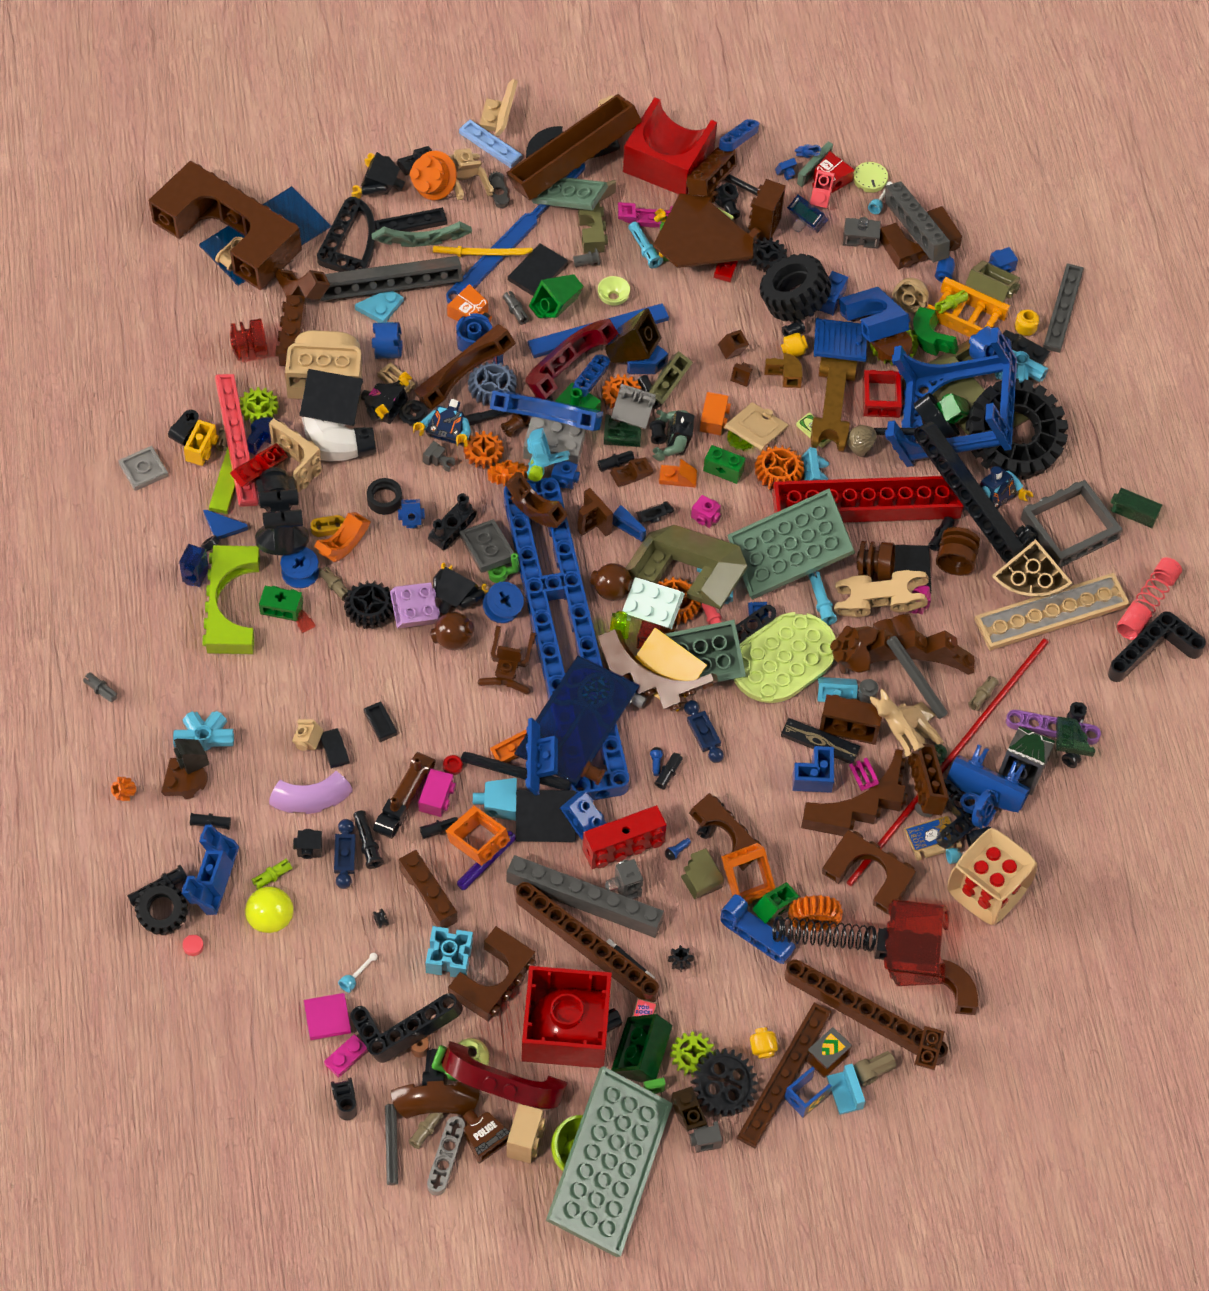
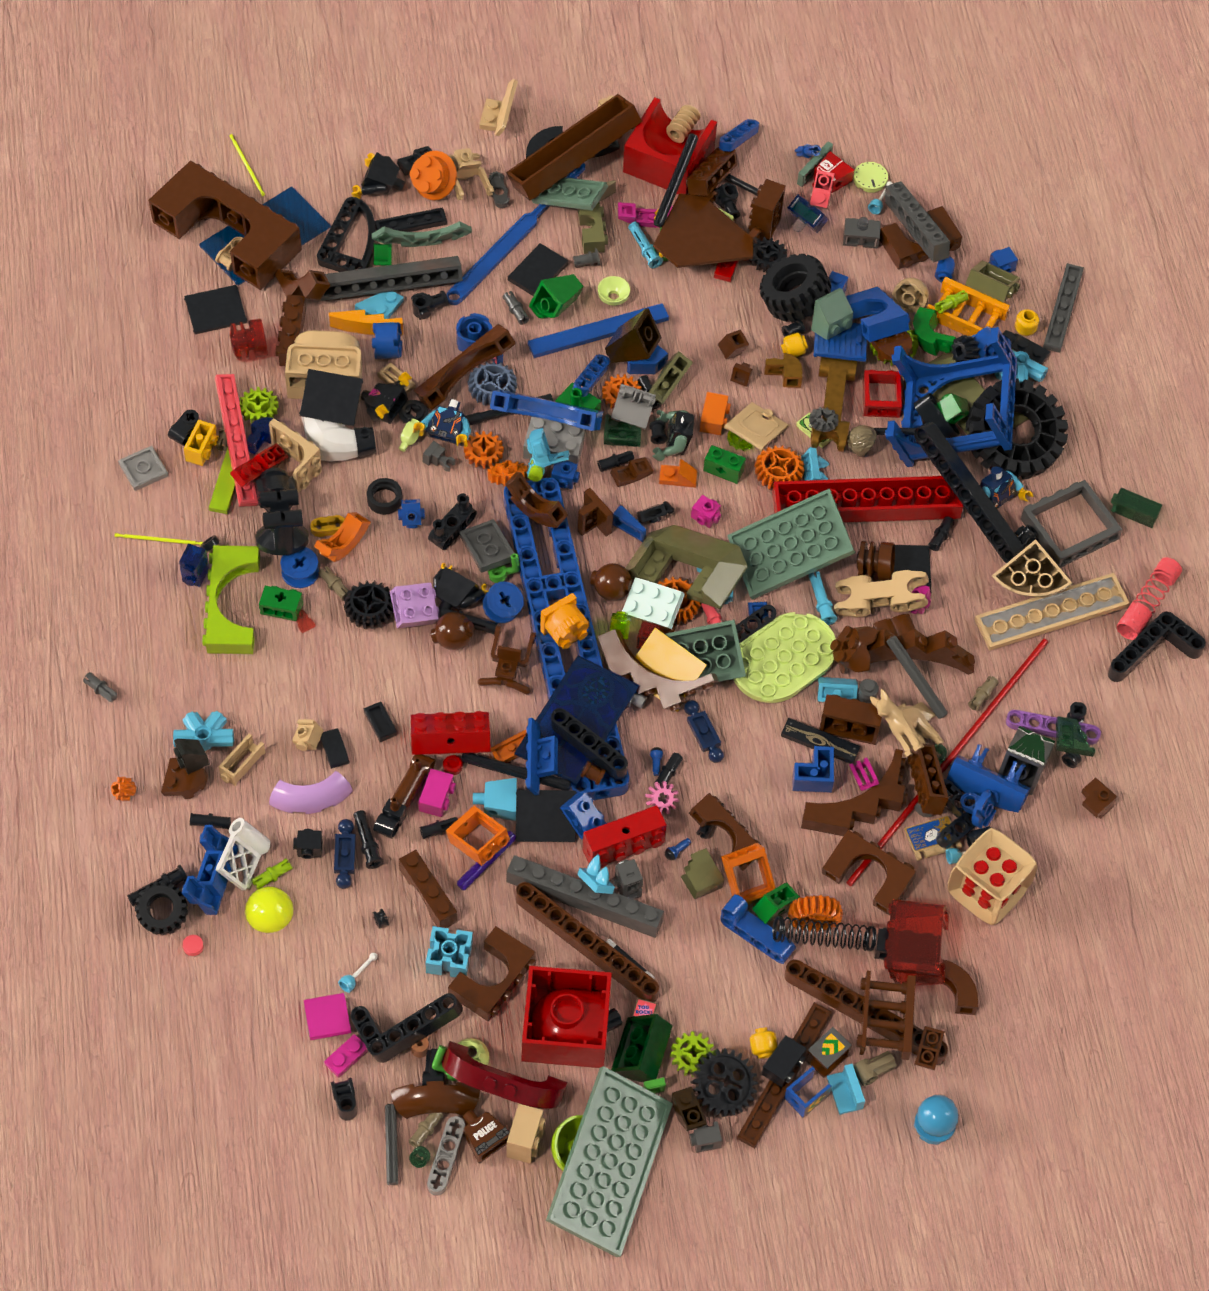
blue tile [203,510,248,540] -> none
yellow sword [433,246,533,257] -> none
orange torso [447,284,492,322] -> none
light blue tile [459,120,523,169] -> none
reddish brown connector [500,414,531,437] -> none
dark red arch [526,319,619,399] -> none
black gear [668,945,694,972] -> none
blue tile [775,158,797,180] -> none
reddish brown wheel [936,527,981,576] -> none
none -> neon yellow piece [115,533,203,545]
none -> black piece [184,285,247,334]
none -> white piece [215,818,270,890]
none -> tan window [219,733,266,786]
none -> neon yellow piece [229,134,265,196]
none -> light orange slope [329,310,403,335]
none -> green panel [374,244,392,265]
none -> yellowish green plant [399,419,420,452]
none -> clear green bush [409,1146,431,1168]
none -> black connector [411,291,449,320]
none -> red brick [411,711,491,755]
none -> black pin [439,607,498,635]
none -> light orange piece [540,593,589,649]
none -> black beam [551,708,628,780]
none -> medium azure tile [577,854,615,894]
none -> bright pink gear [645,781,679,814]
none -> black axle [654,134,698,228]
none -> tan piece [666,105,701,143]
none -> black brick [762,1035,807,1088]
none -> dark grey gear [809,406,838,432]
none -> sand green slope [811,288,853,340]
none -> reddish brown fence [856,970,916,1060]
none -> dark azure tile [914,1095,959,1145]
none -> black gear [950,335,980,362]
none -> reddish brown brick [1081,777,1118,819]

